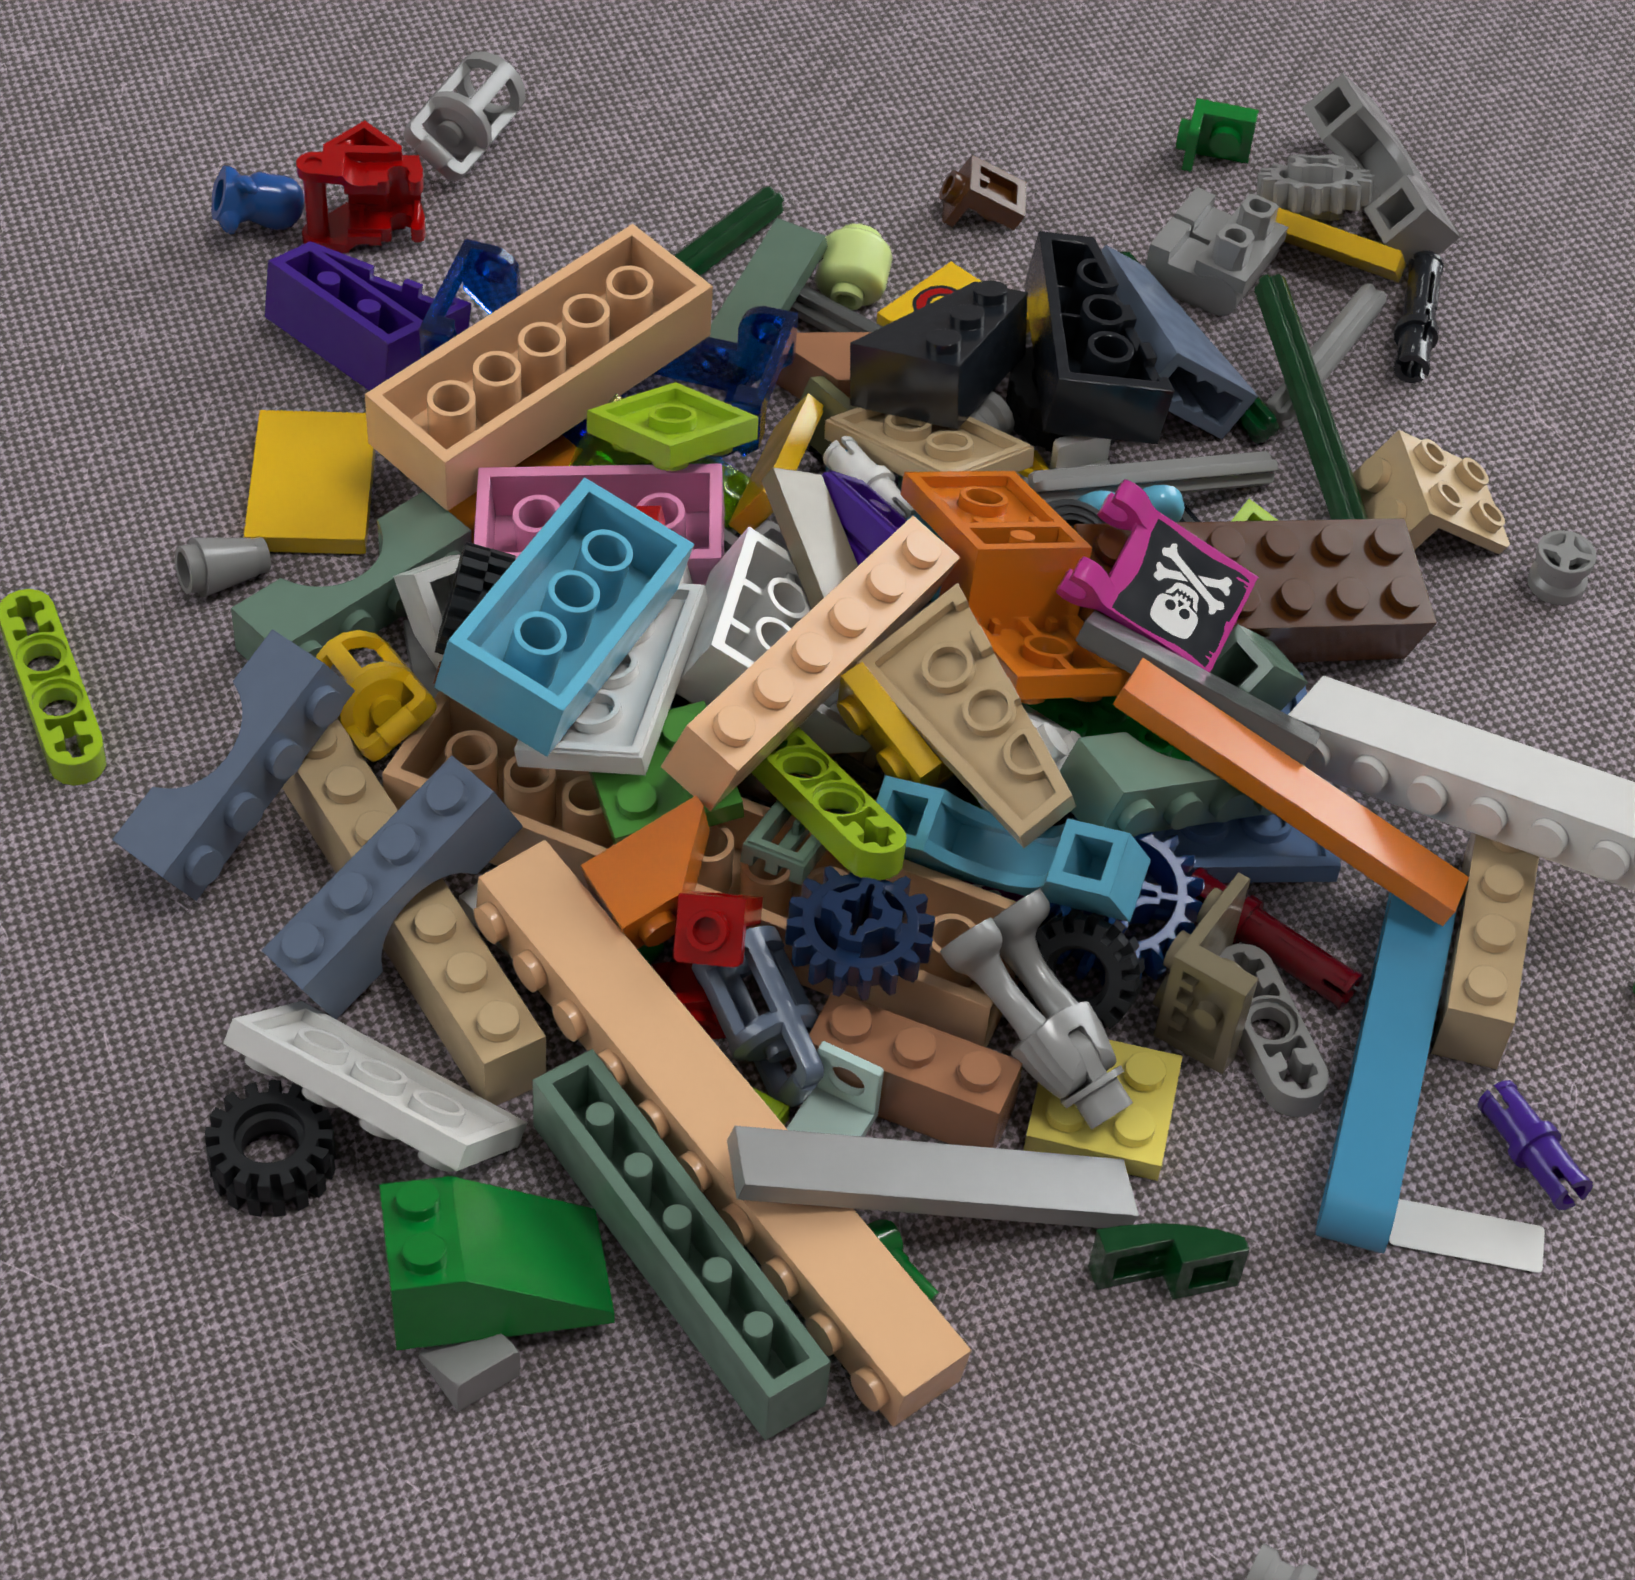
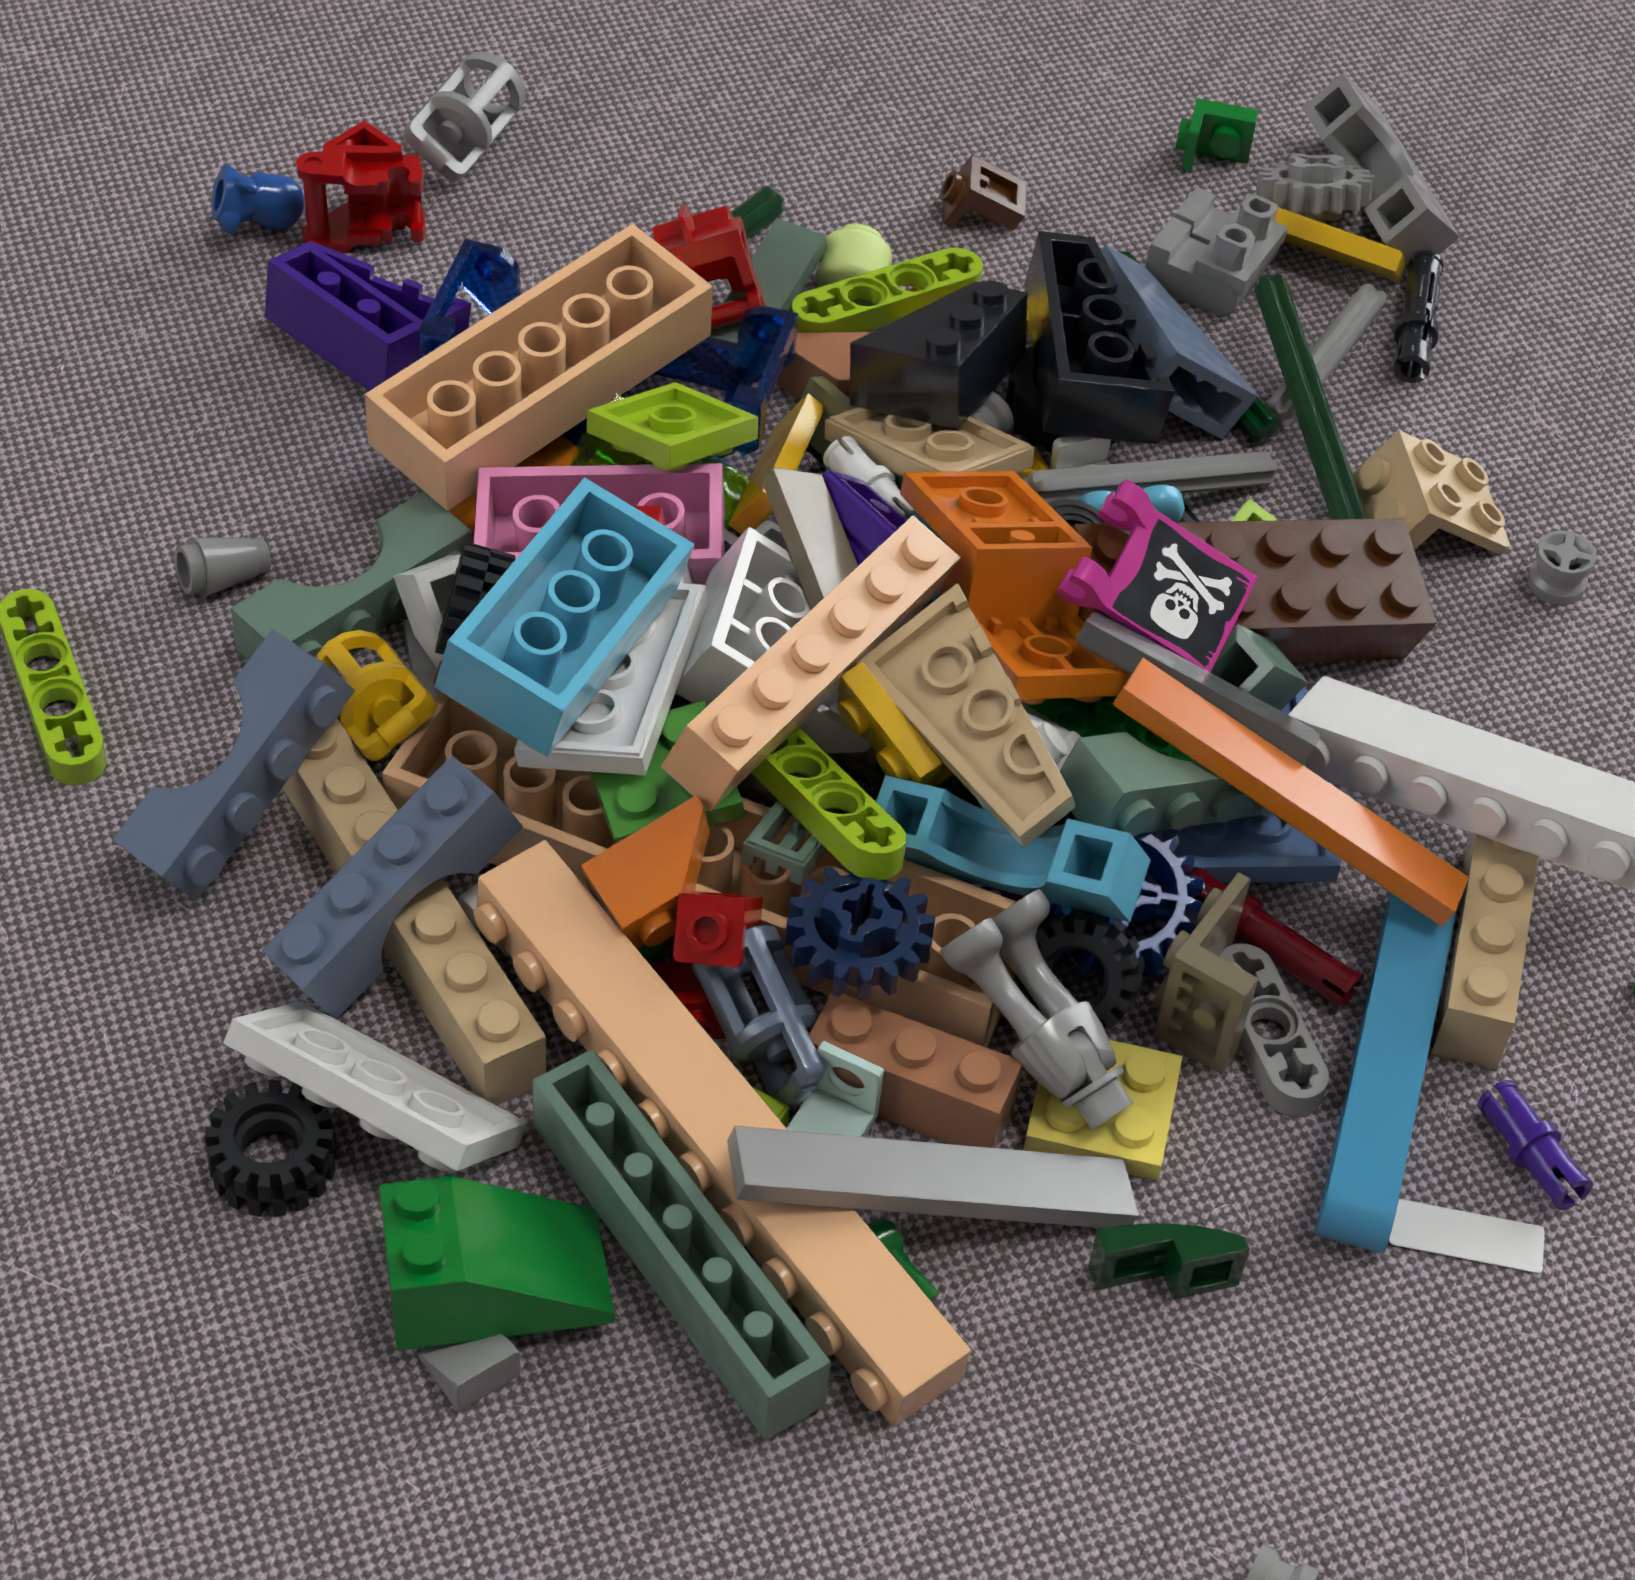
yellow tile [243,410,376,554] -> none
none -> red piece [652,204,768,330]
none -> lime beam [789,247,983,333]

